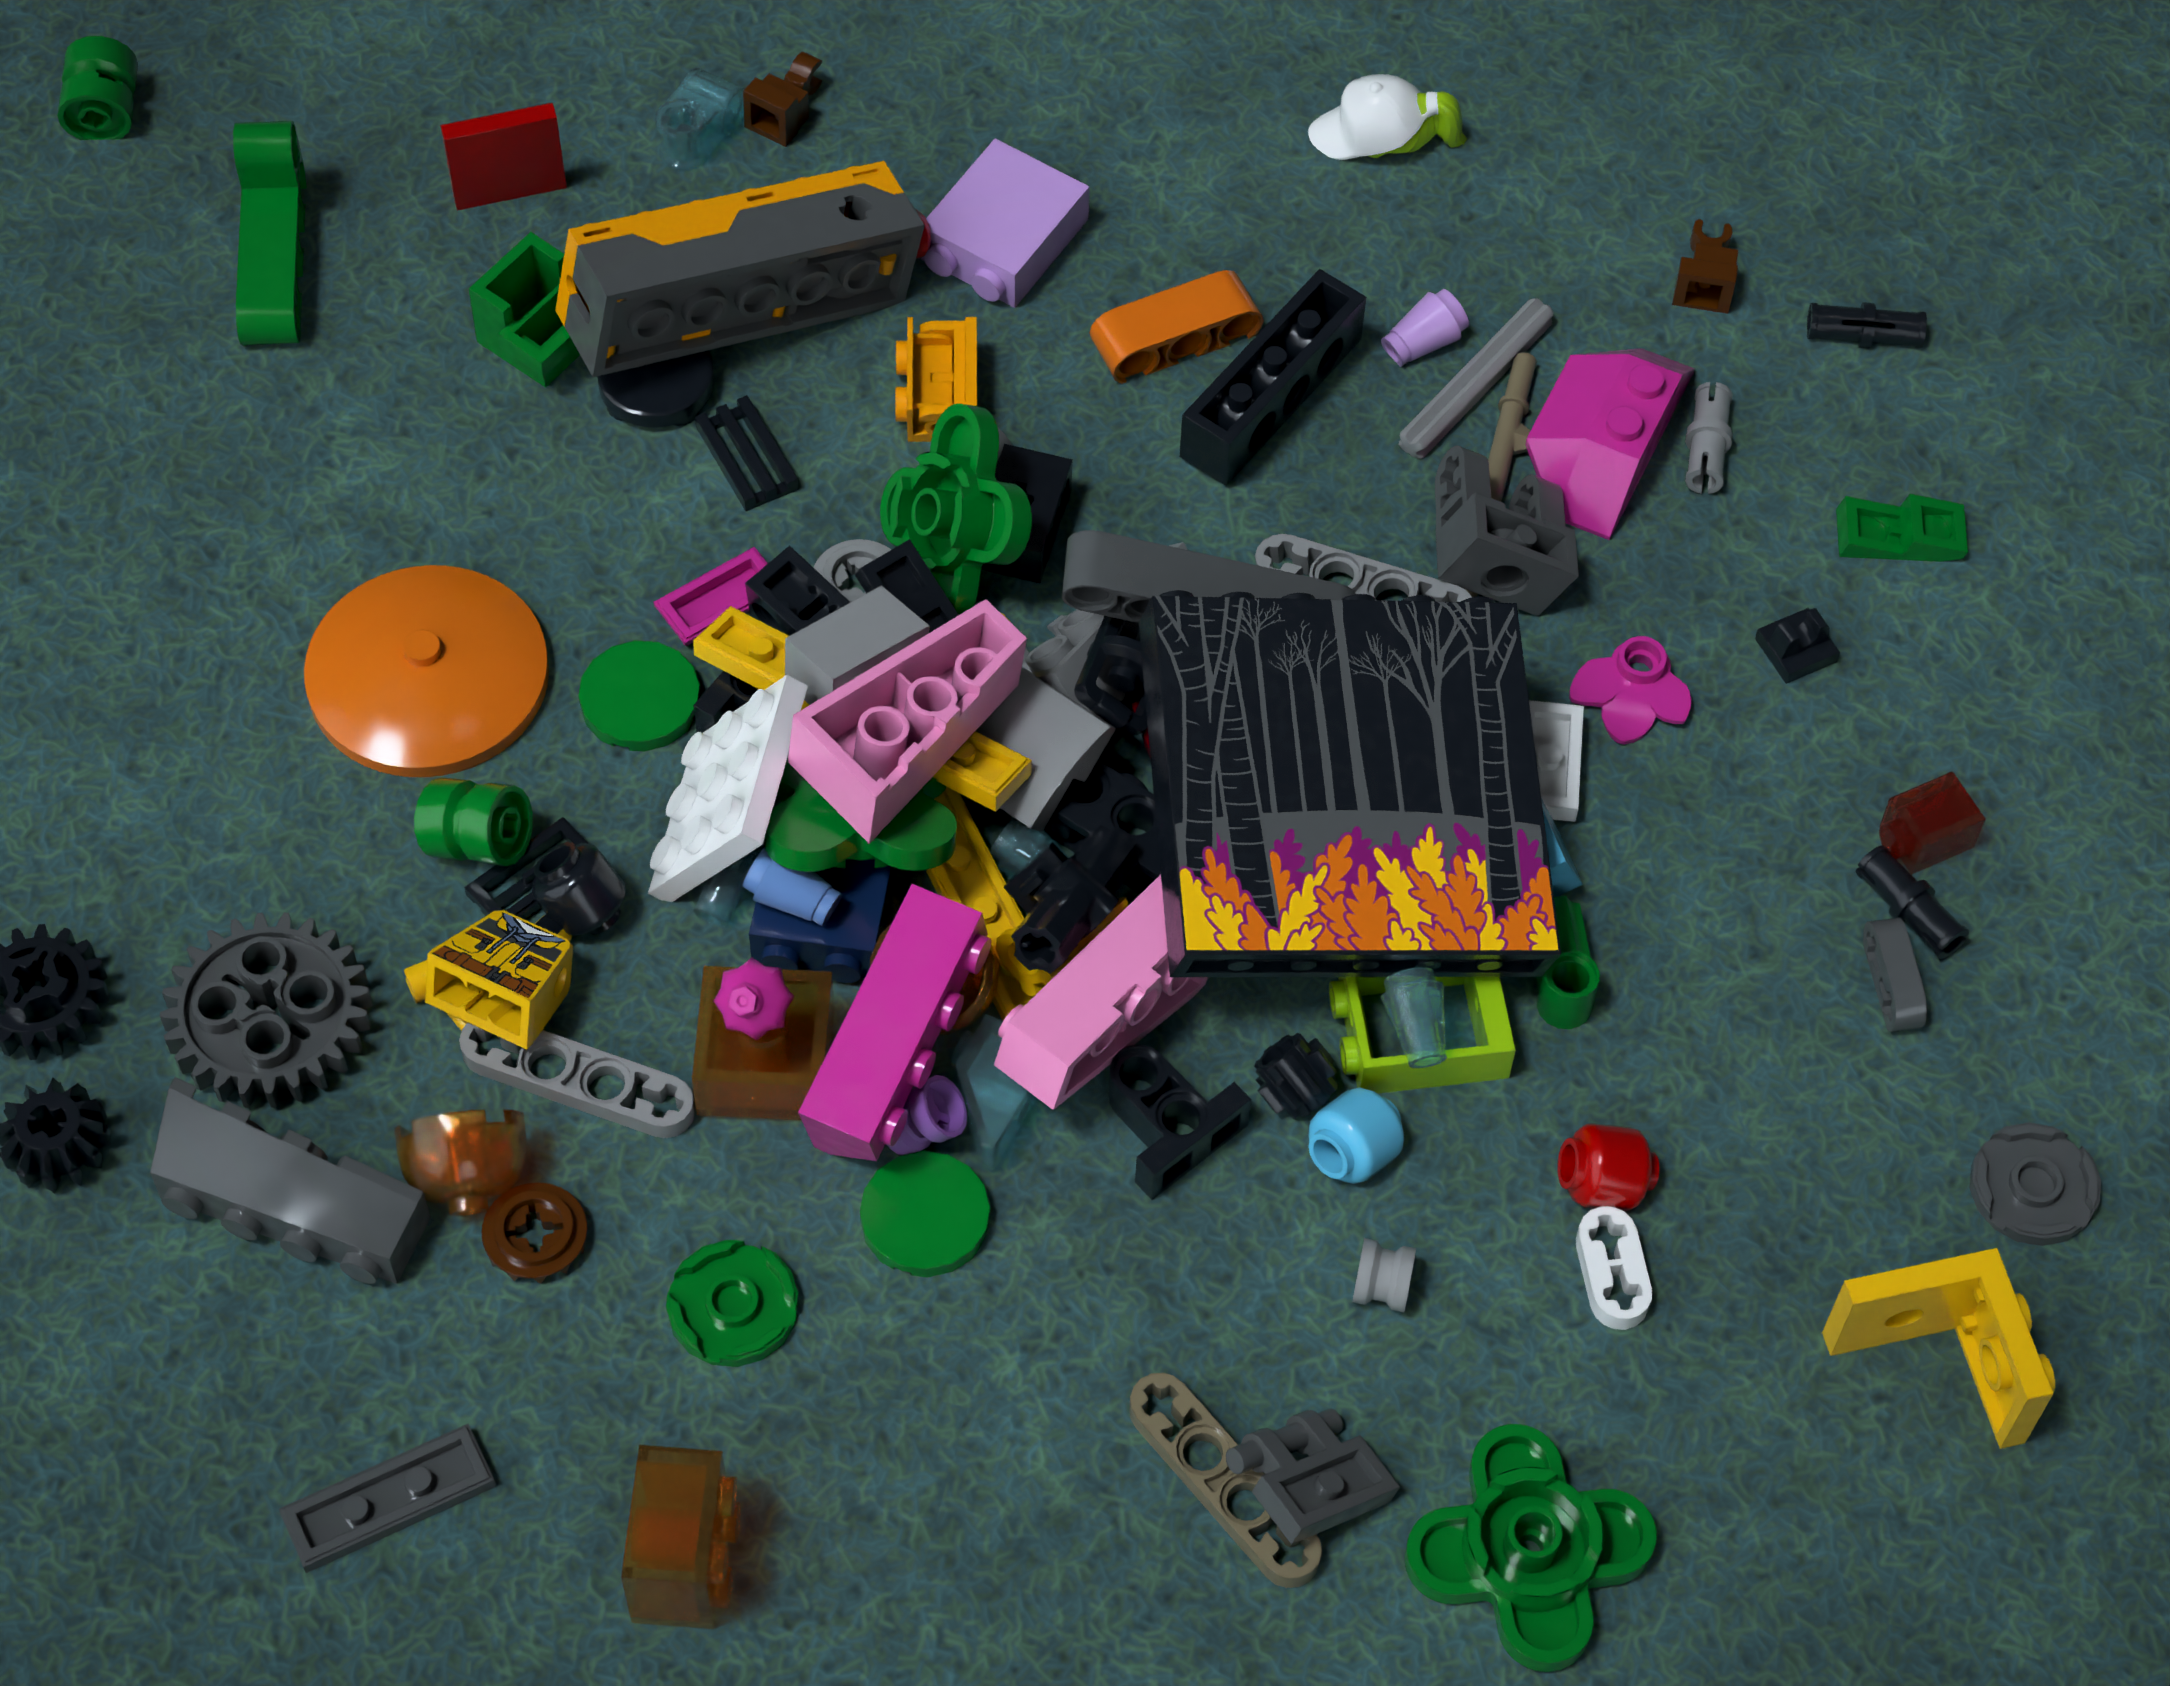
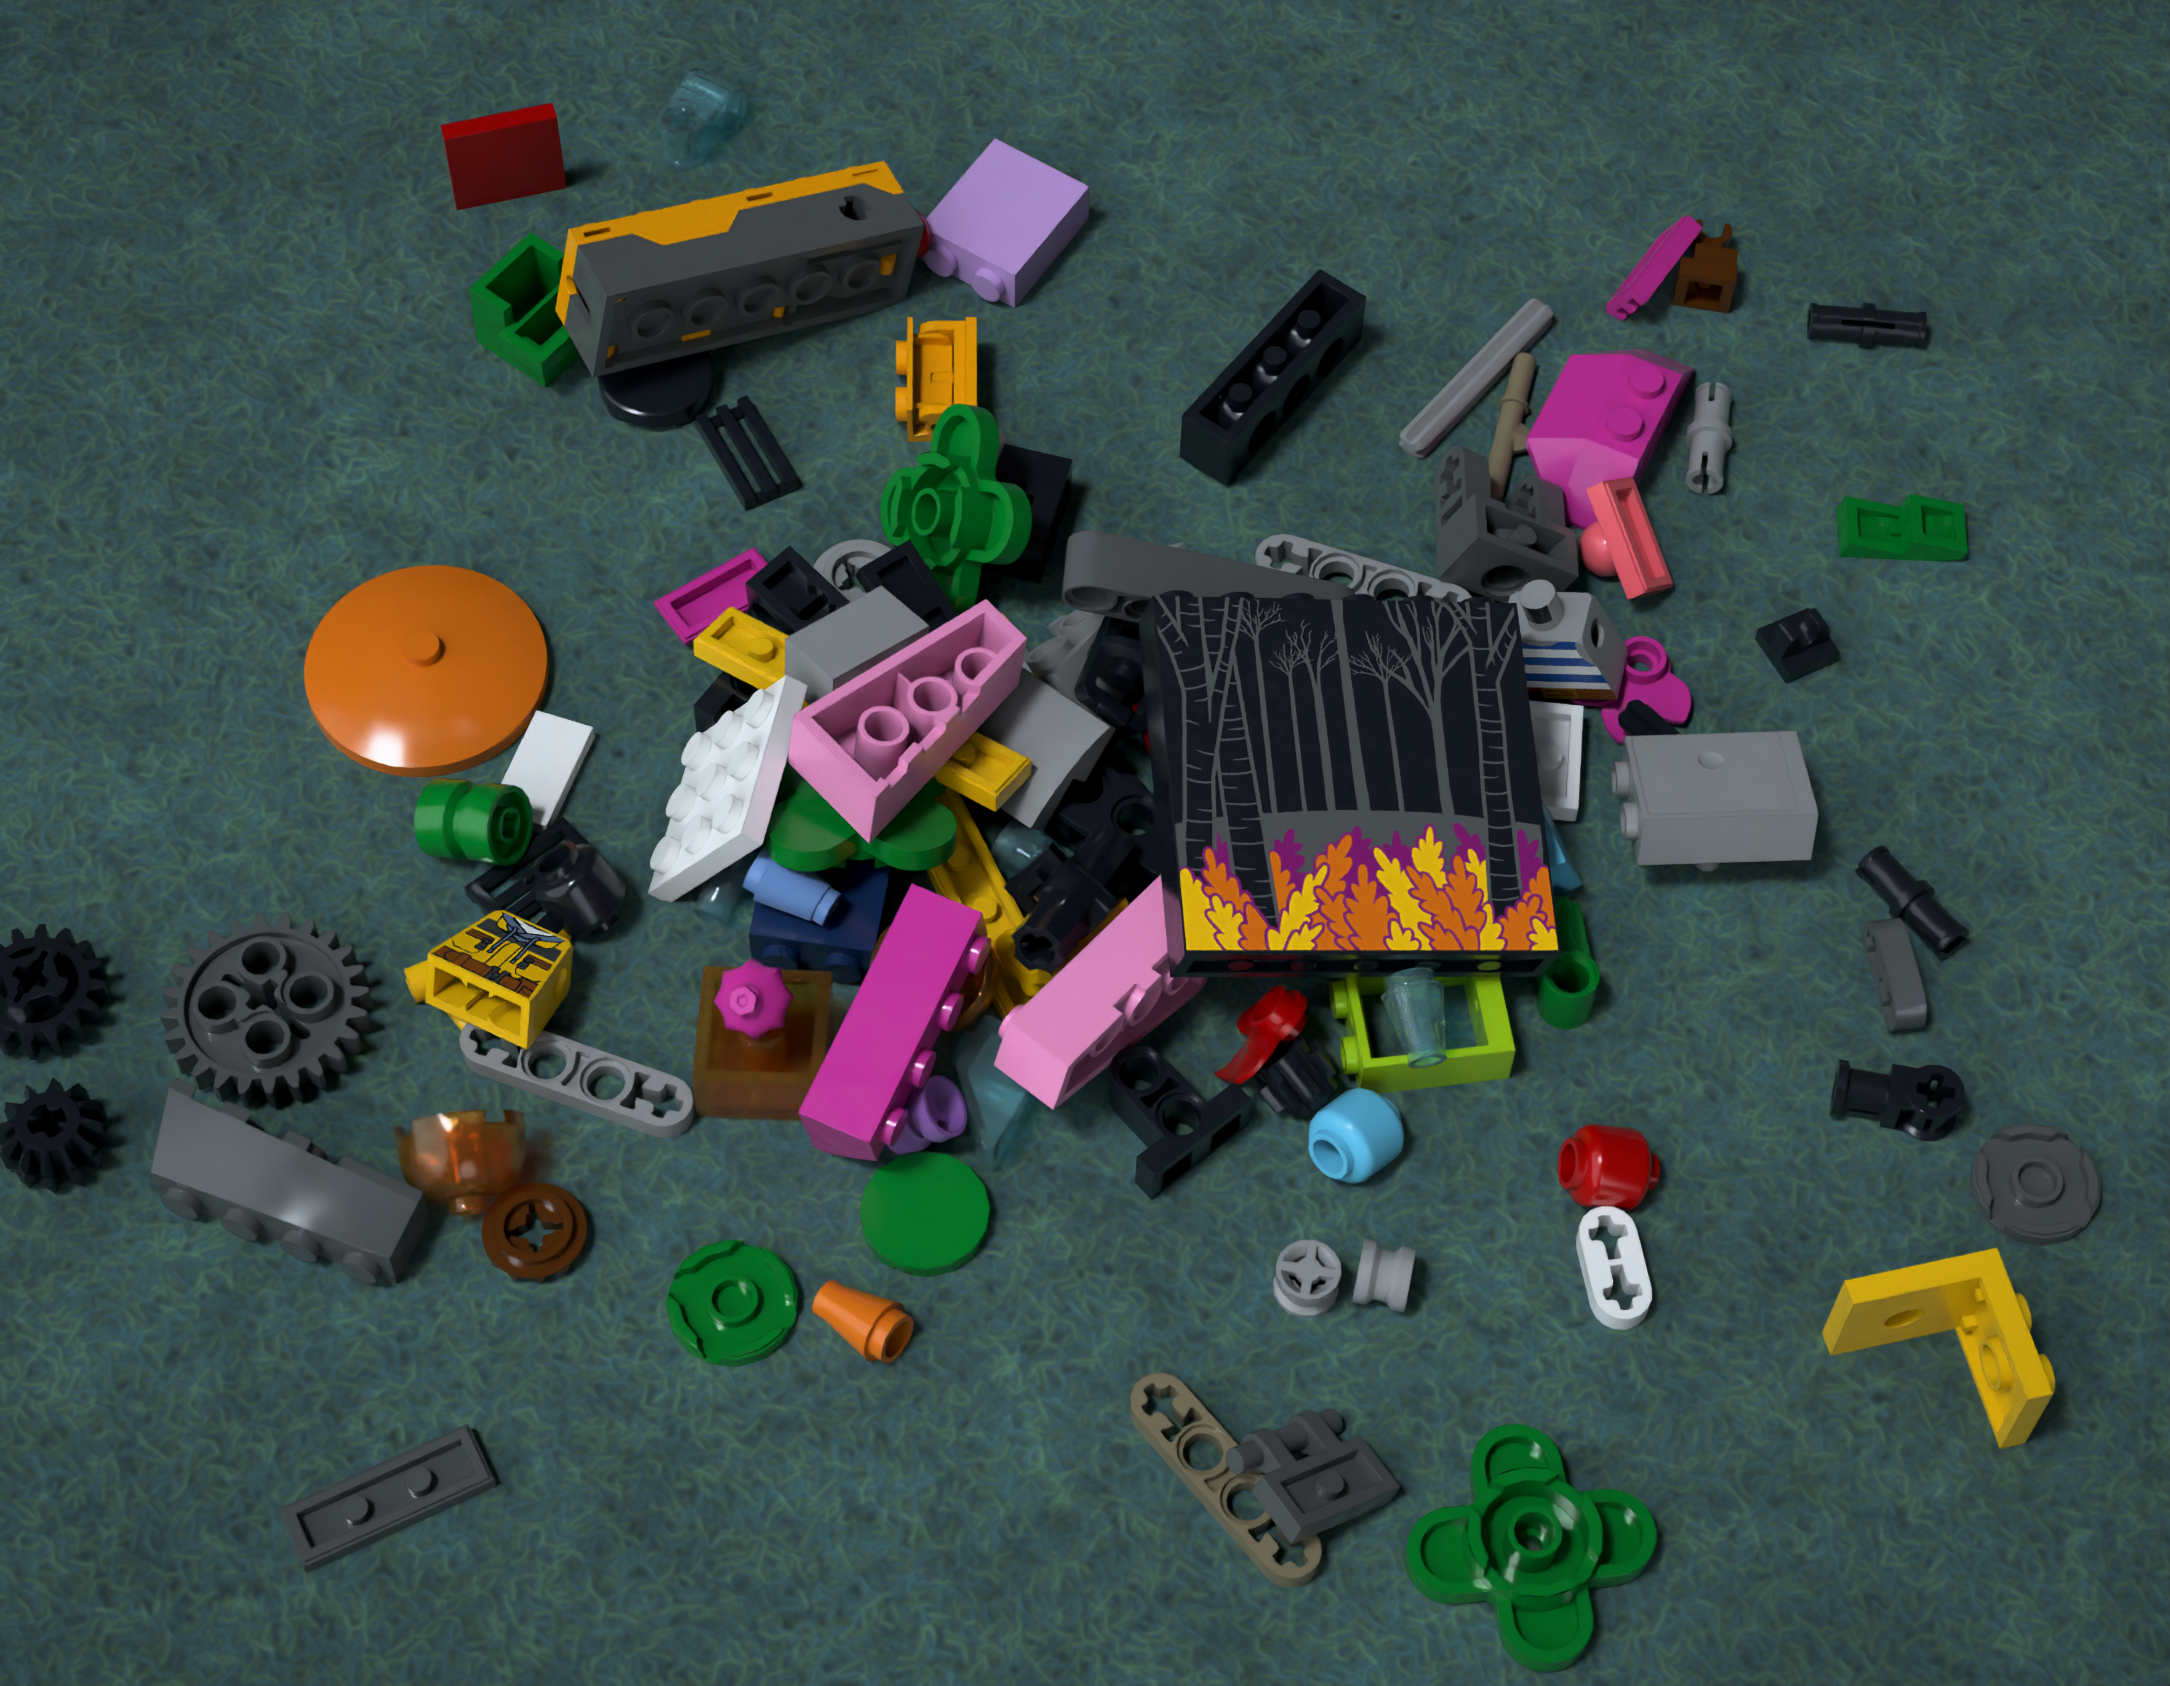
green wheel [57,36,138,140] -> none
green beam [233,121,306,345] -> none
green tile [578,640,701,752] -> none
clear orange brick [621,1445,741,1629] -> none
reddish brown piece [743,51,822,147] -> none
orange beam [1089,270,1264,384] -> none
white hair [1308,74,1467,160] -> none
lavender cone [1381,289,1469,367] -> none
clear red brick [1879,771,1986,875] -> none
none -> white tile [501,710,595,833]
none -> orange cone [812,1279,914,1364]
none -> red plate [1214,985,1308,1085]
none -> light grey wheel [1273,1240,1342,1318]
none -> torso [1508,580,1629,700]
none -> coral tile [1577,477,1673,600]
none -> dark pink tile [1605,214,1703,321]
none -> light grey piece [1611,699,1819,872]
none -> black connector [1830,1059,1965,1142]

